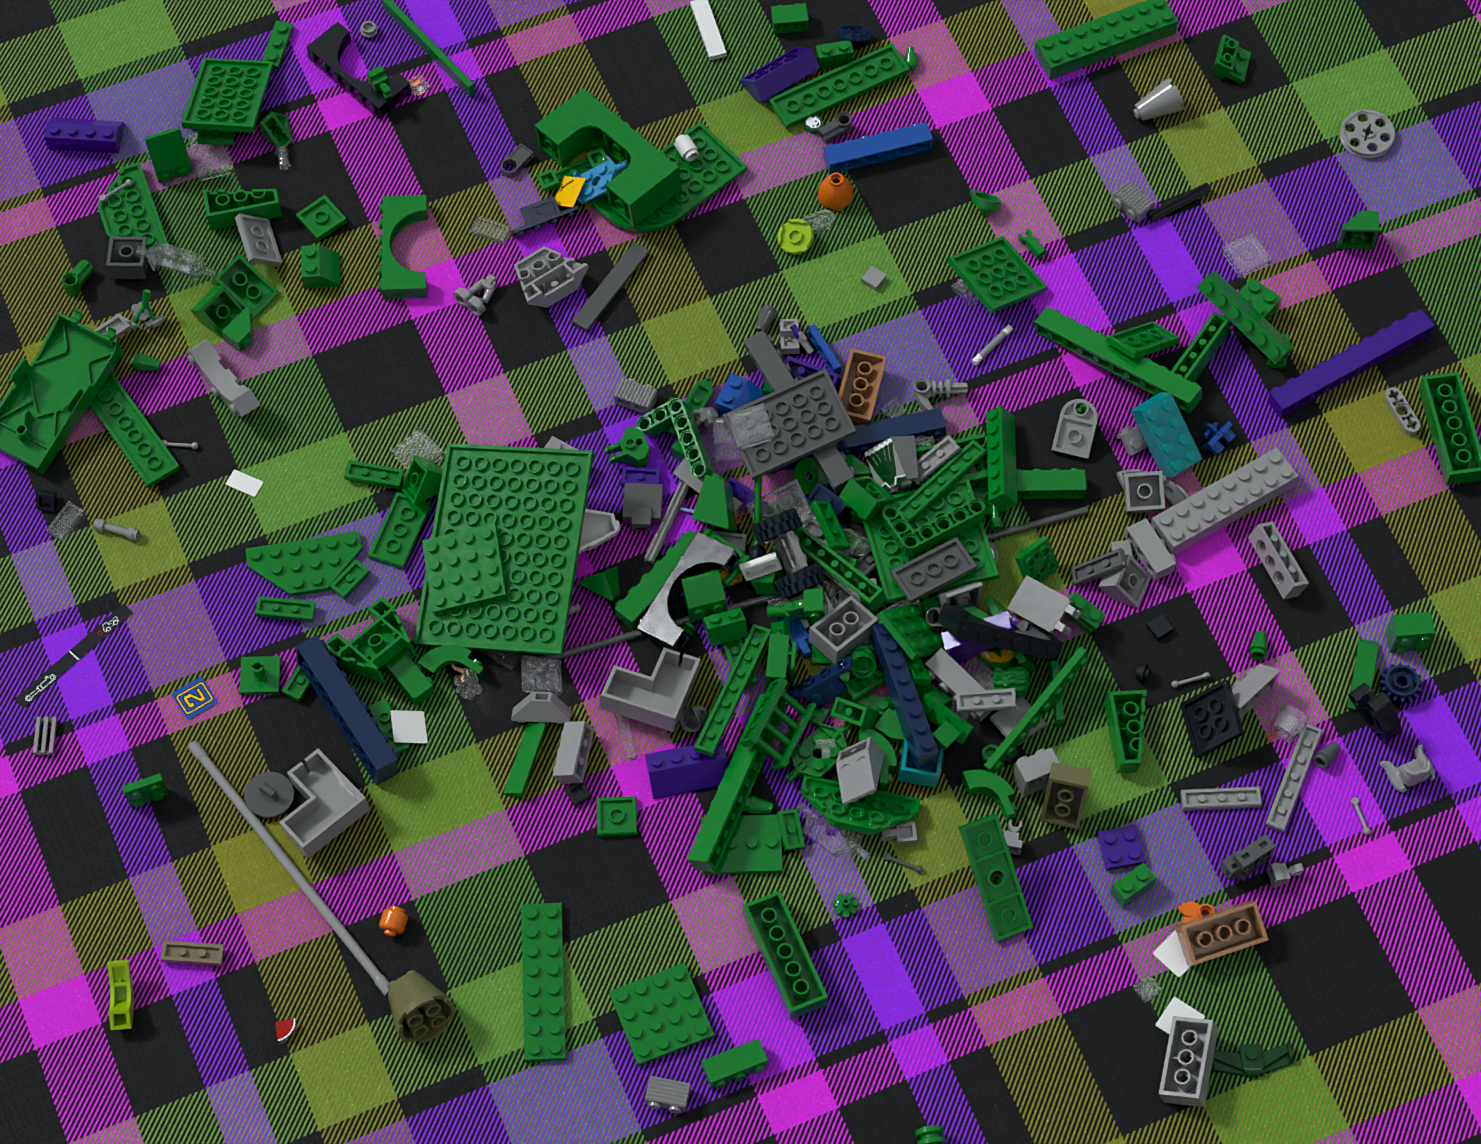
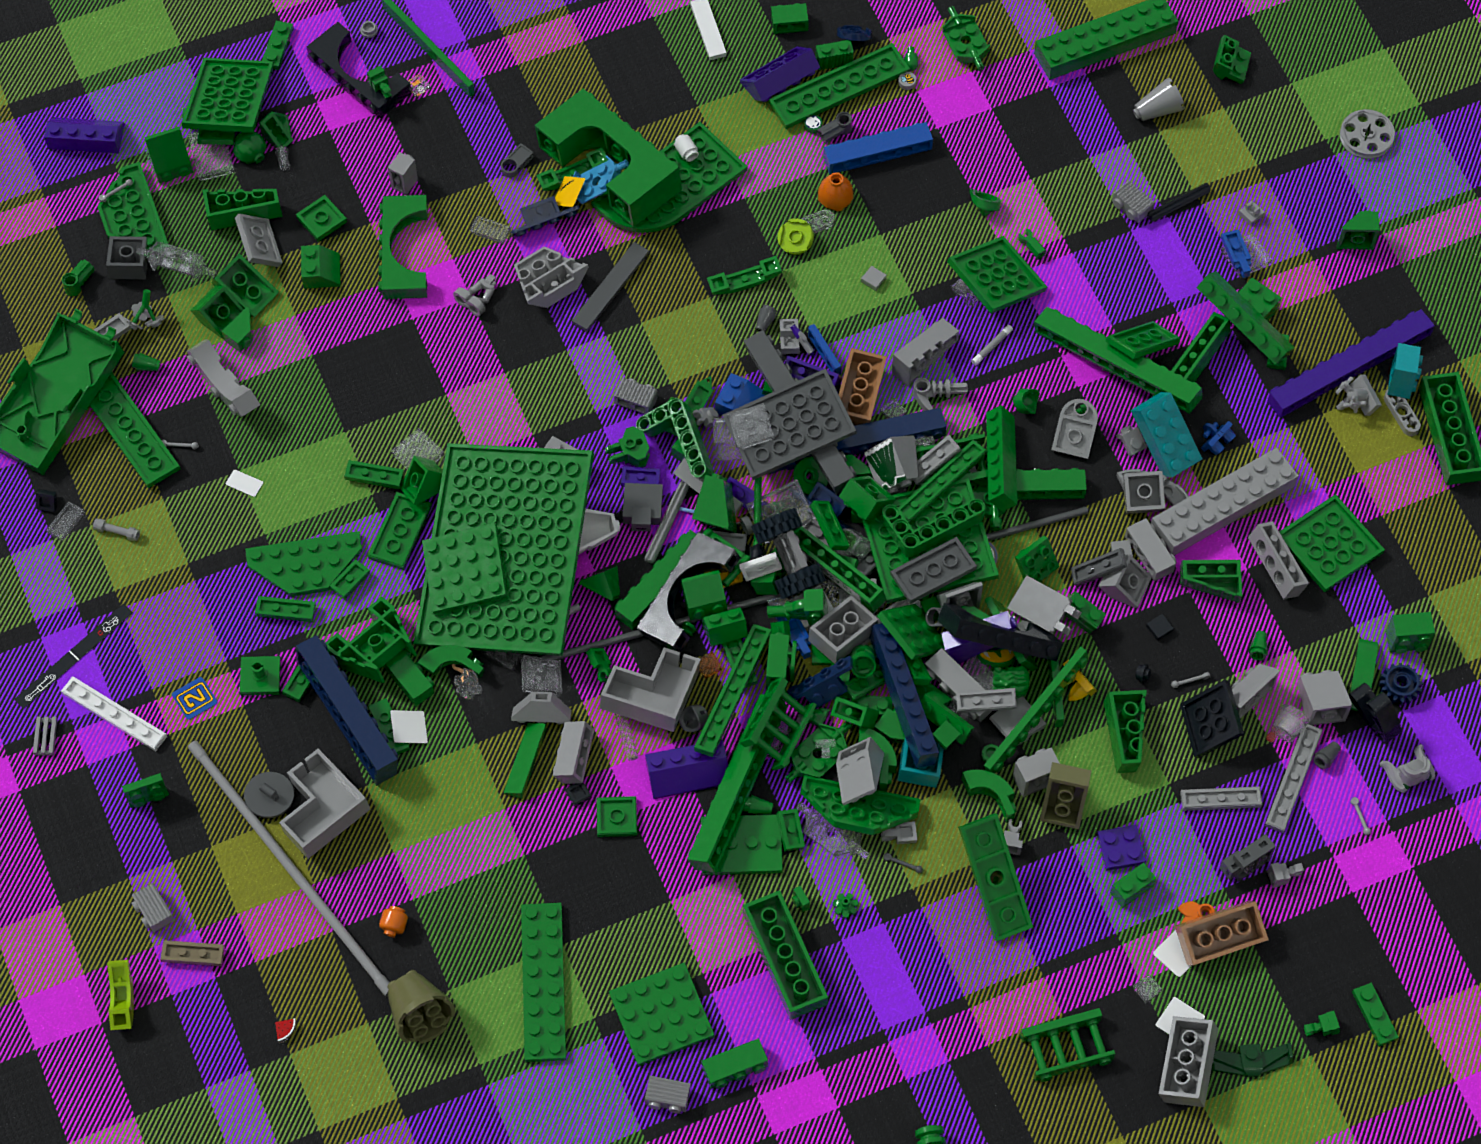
none -> white tile [61,676,167,752]
none -> light grey brick [132,883,175,933]
none -> green plant [233,132,266,164]
none -> light grey brick [388,152,418,195]
none -> green plate [586,648,612,682]
none -> clear orange plate [699,652,722,678]
none -> green slope [707,256,782,295]
none -> light grey tile [740,516,753,536]
none -> green plate [792,886,810,913]
none -> light grey wedge [892,318,959,386]
none -> light grey tile [898,72,916,90]
none -> green plate [942,6,990,71]
none -> green piece [1013,389,1040,414]
none -> green fence [1020,1008,1115,1082]
none -> yellow tile [1063,659,1097,701]
none -> green wedge [1180,560,1242,603]
none -> blue hinge [1220,230,1251,278]
none -> light grey tile [1238,201,1265,226]
none -> green plate [1279,494,1385,593]
none -> light grey slope [1297,670,1352,725]
none -> green piece [1304,1011,1340,1036]
none -> light grey piece [1336,375,1382,416]
none -> green plate [1352,982,1399,1047]
none -> teal brick [1387,343,1423,399]

